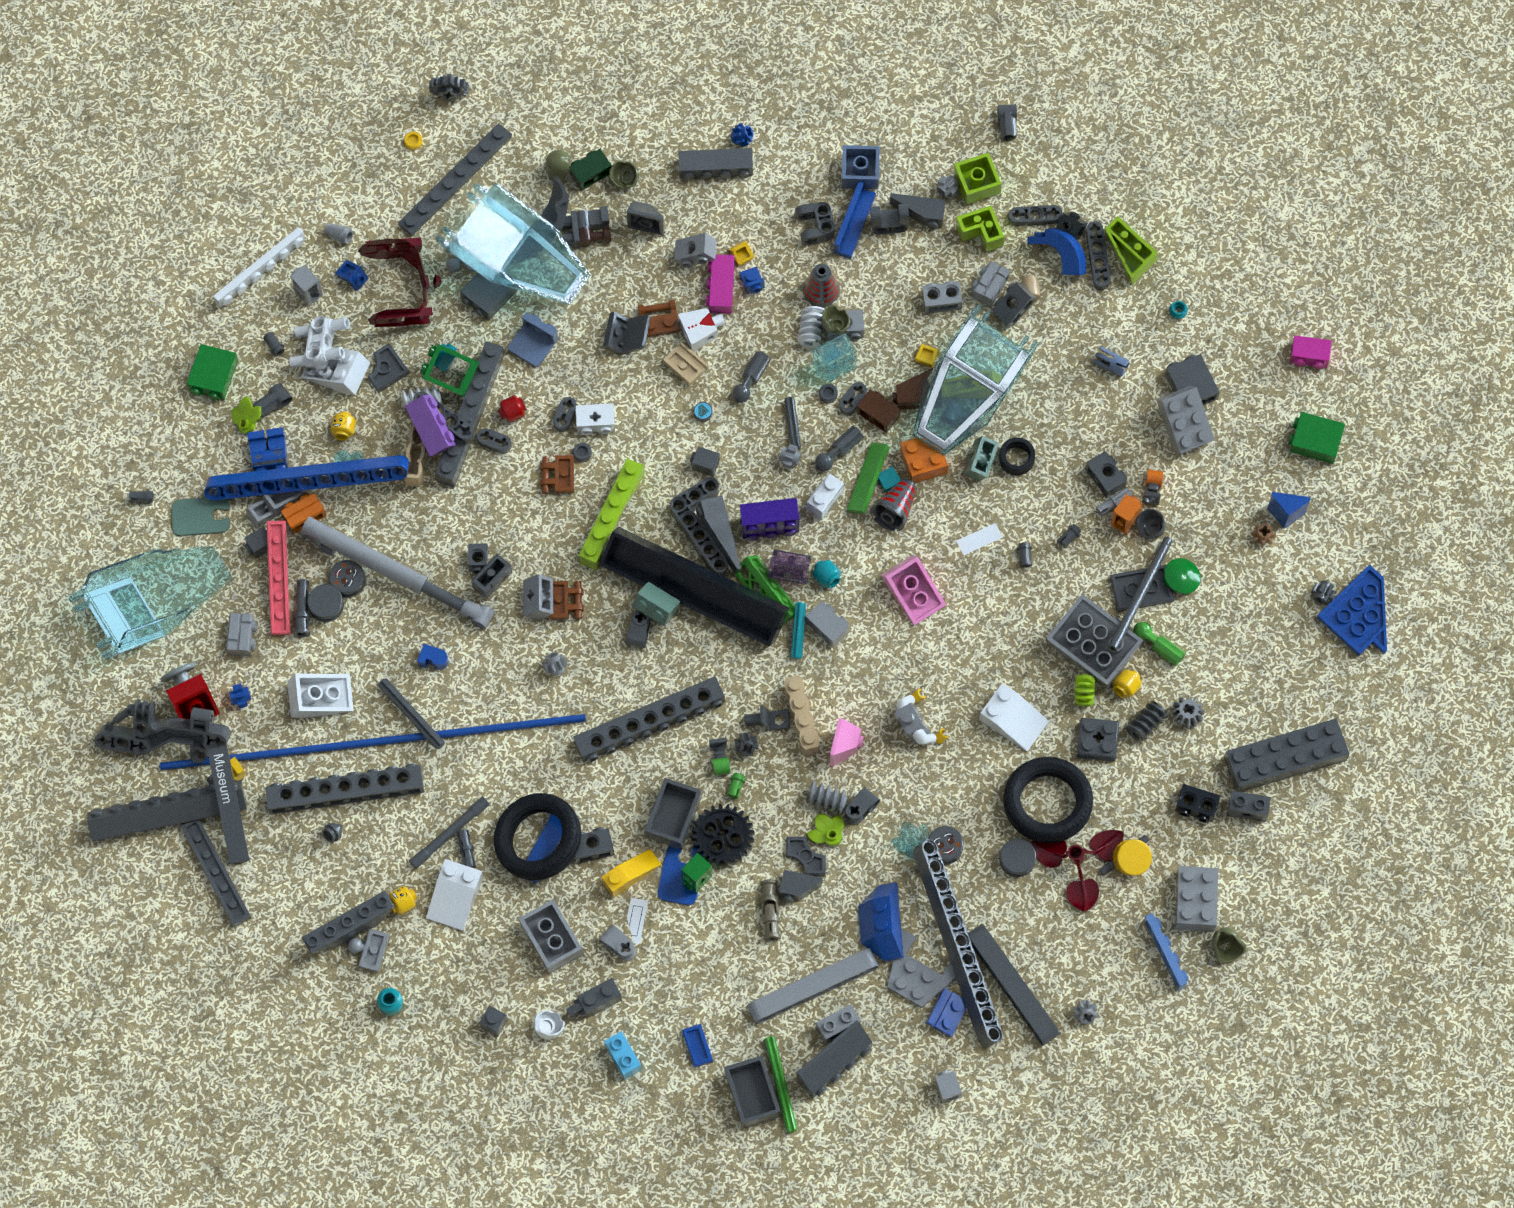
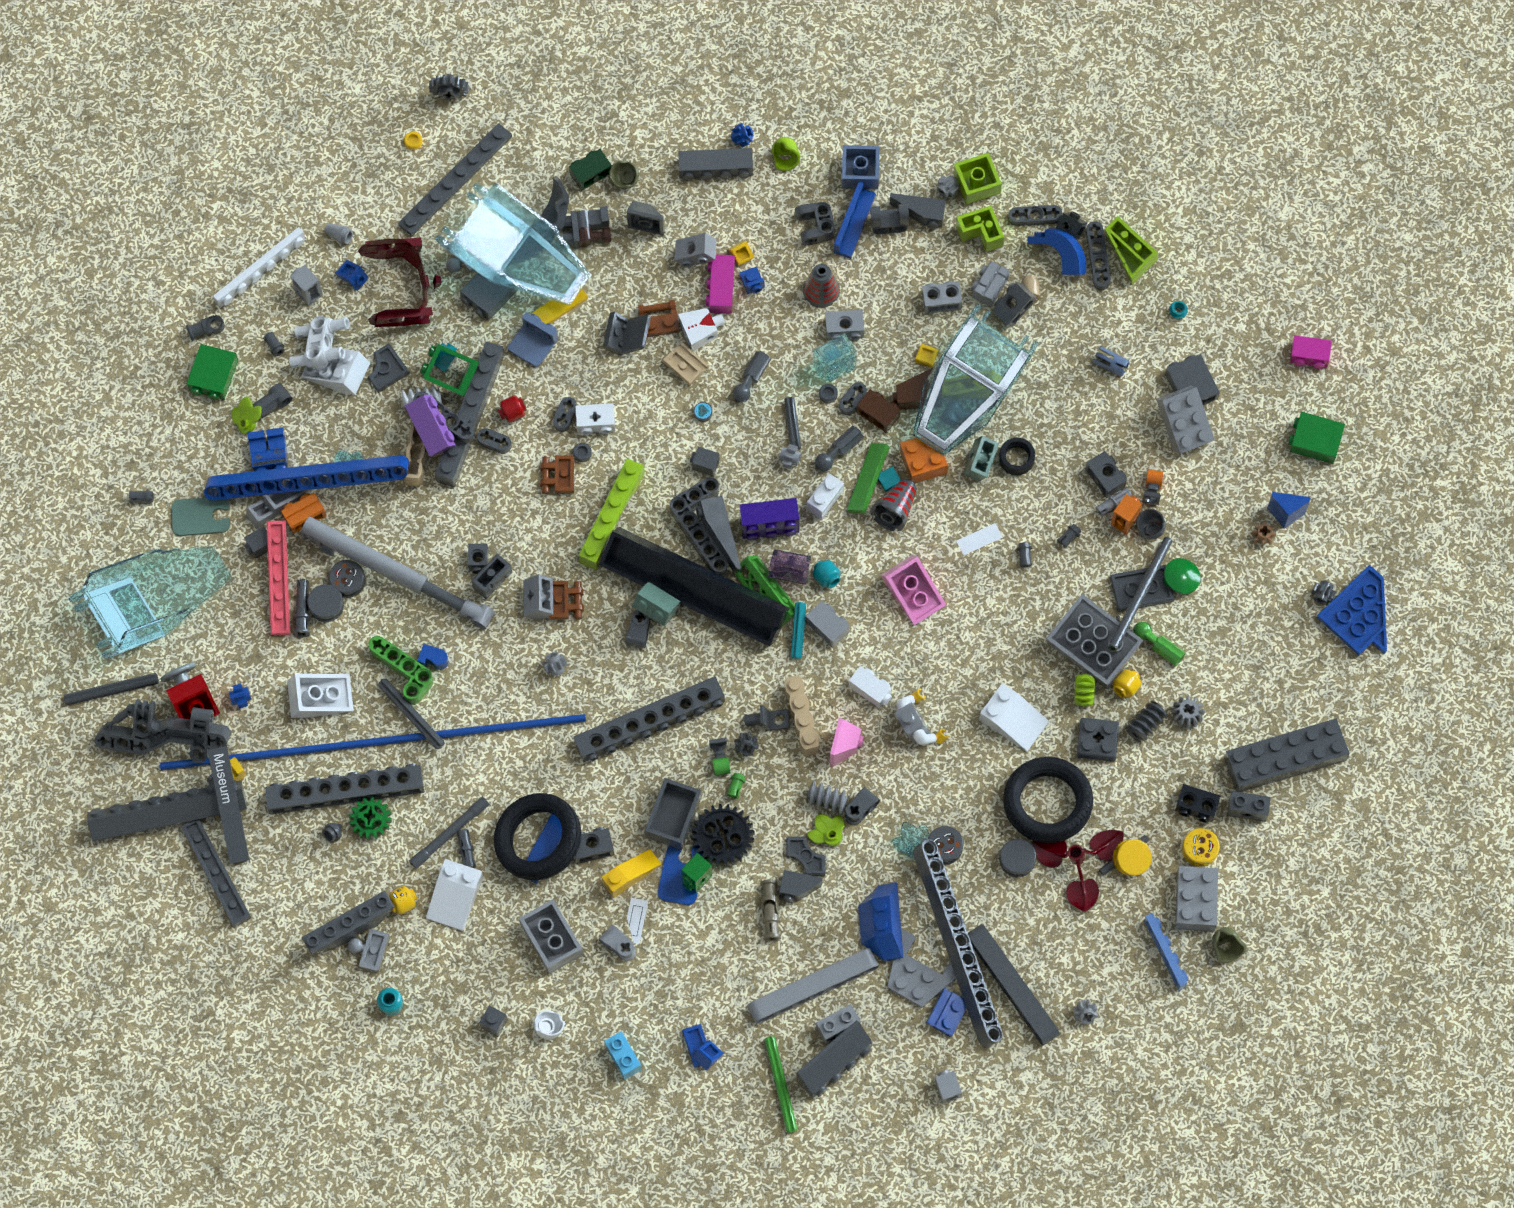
light grey brick [226,613,257,656] -> none
yellow head [330,411,356,441] -> none
olive hair [545,150,571,182] -> none
dark grey hinge [566,978,622,1018] -> none
dark grey piece [724,1055,781,1129] -> none
white piece [797,306,825,349] -> none
olive hair [822,305,850,335] -> none
dark grey piece [997,104,1017,141] -> none
none -> dark grey axle [64,673,159,705]
none -> dark grey connector [186,315,225,341]
none -> green gear [349,797,392,840]
none -> bright green beam [369,636,433,705]
none -> yellow tile [532,287,588,324]
none -> blue slope [693,1040,724,1071]
none -> lime hair [772,137,801,171]
none -> white brick [848,666,892,708]
none -> yellow head [1182,828,1220,867]

